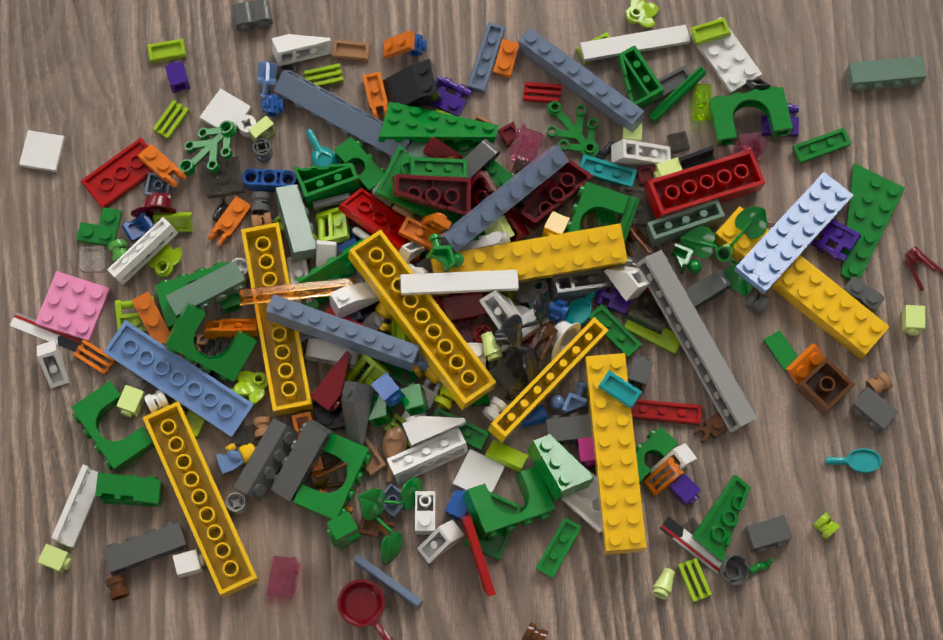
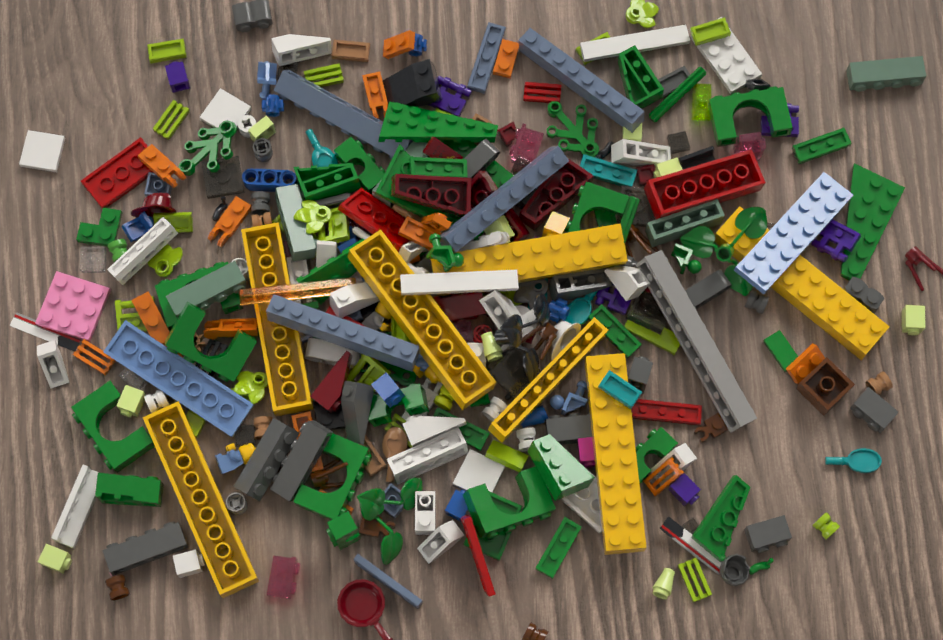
none -> lime plate [294,200,331,234]
none -> white wheel [516,428,536,452]

